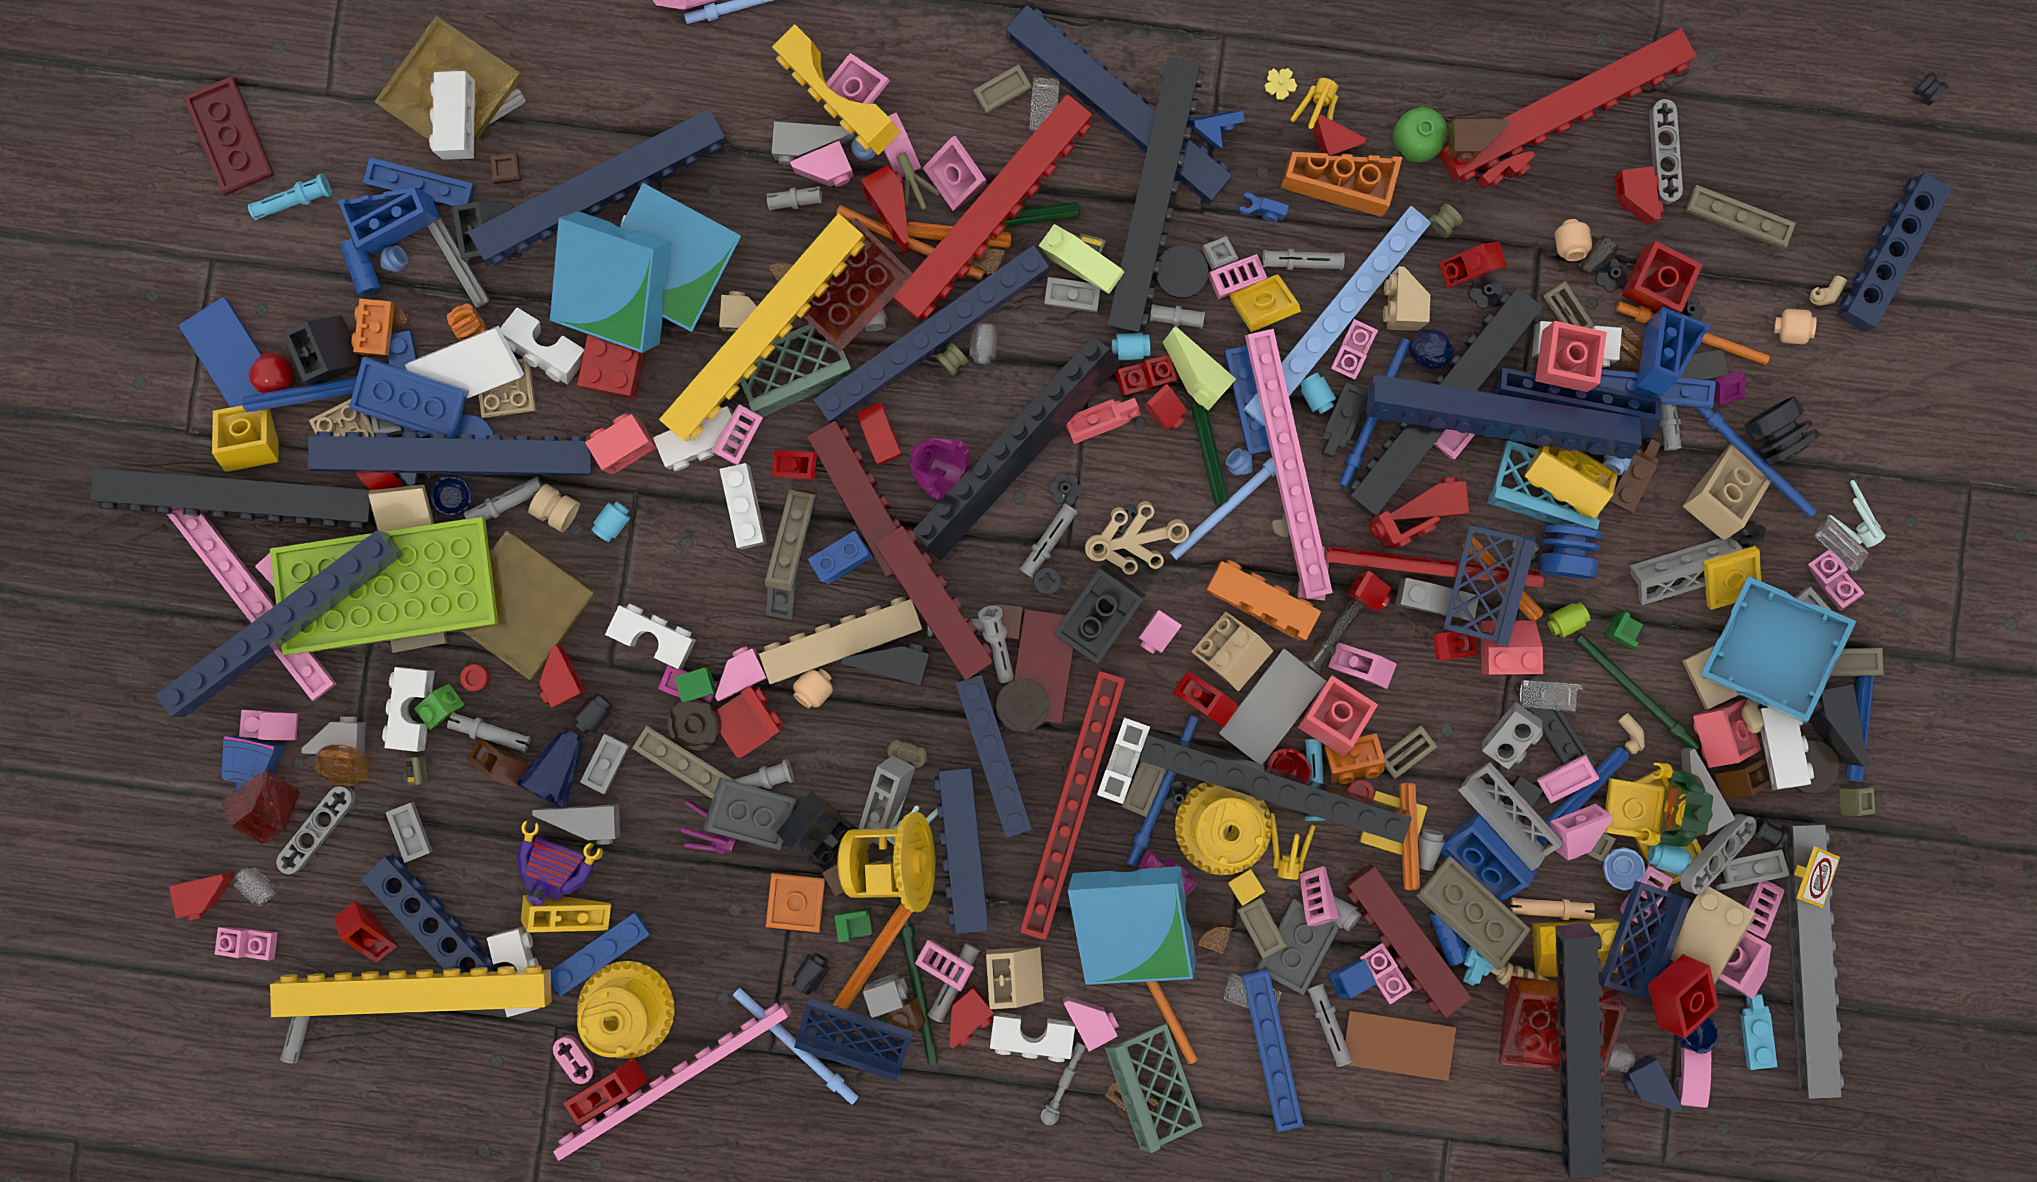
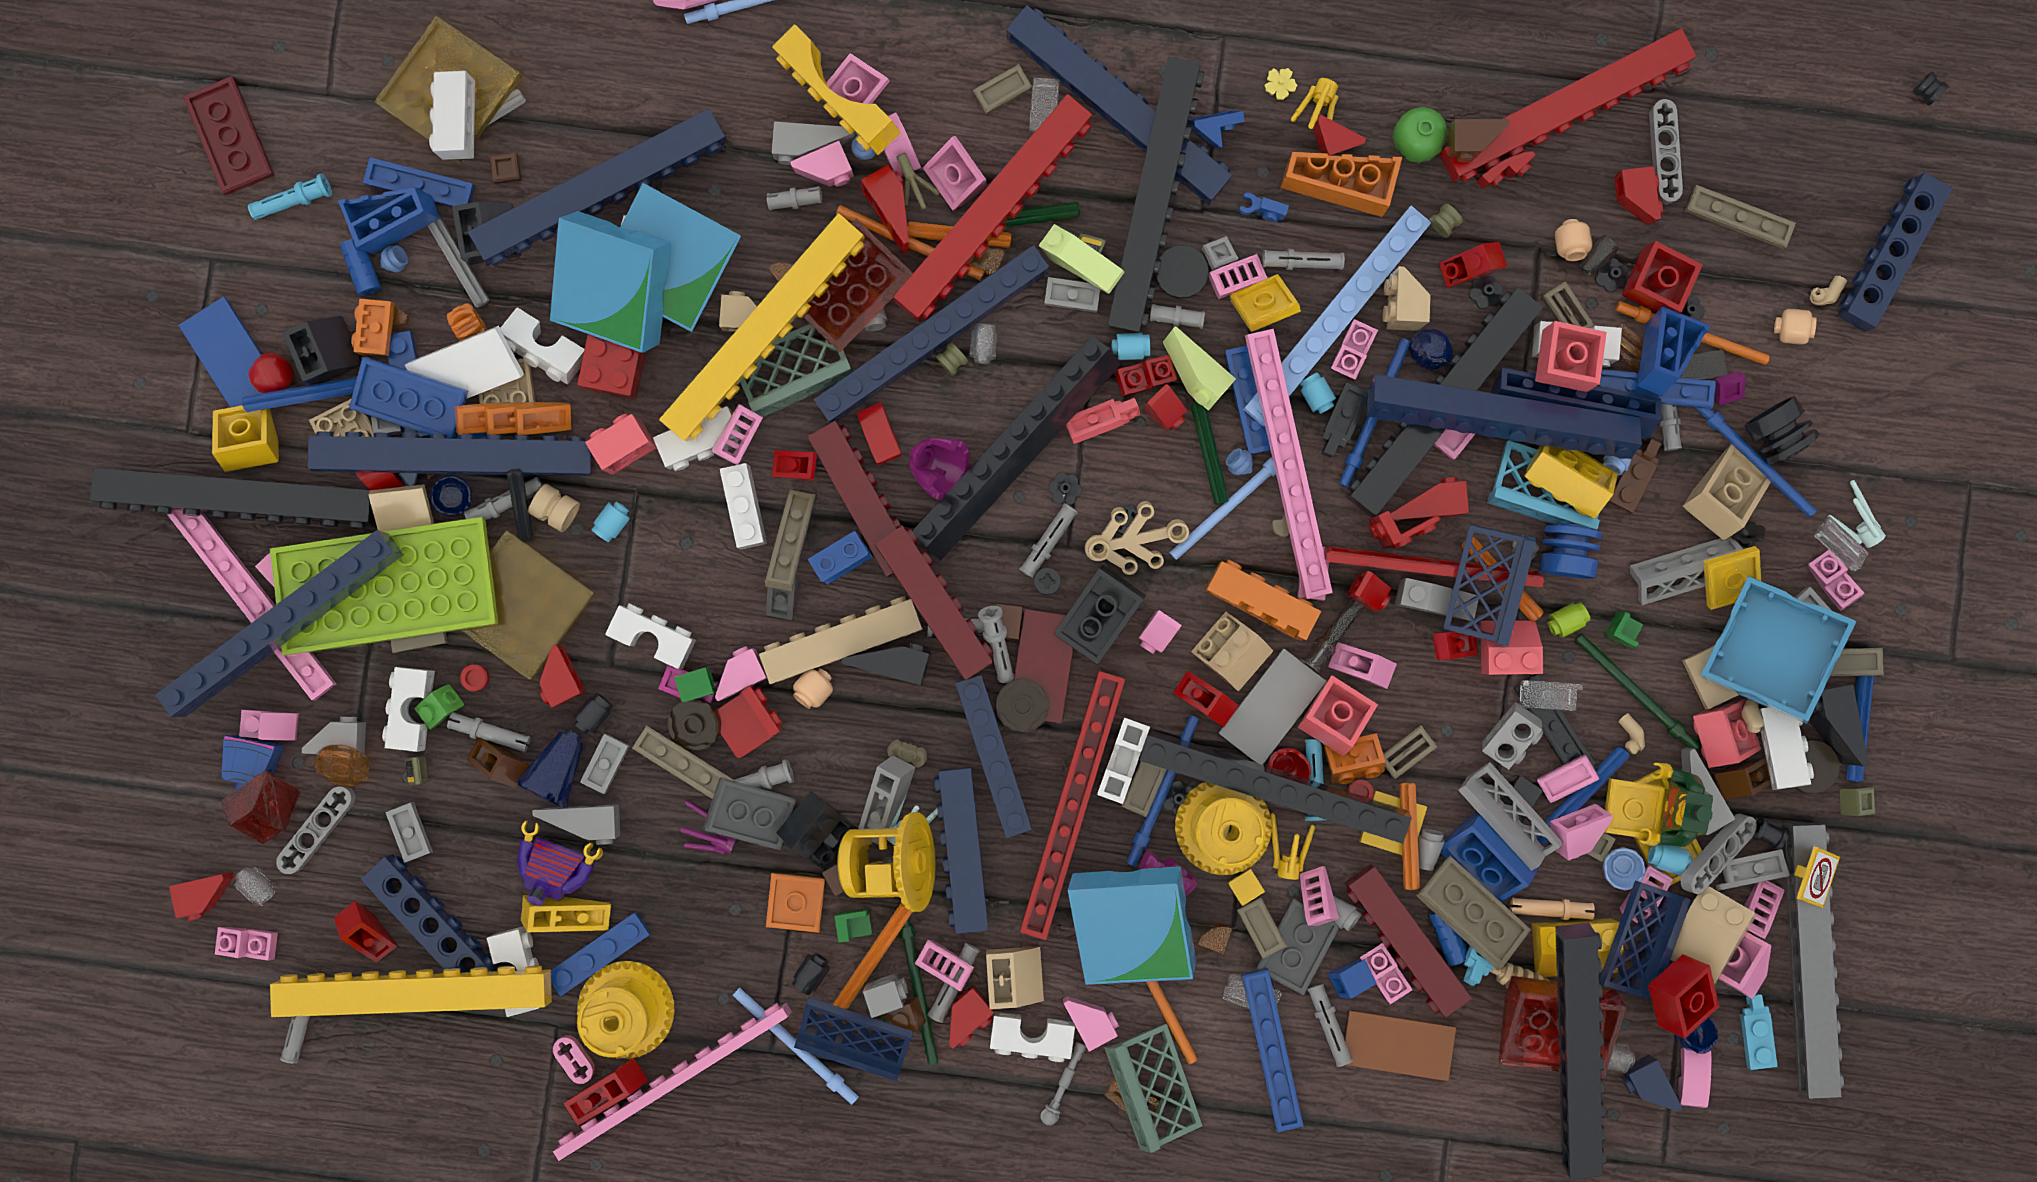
none -> orange slope [455,402,571,435]
none -> black axle [507,468,533,543]

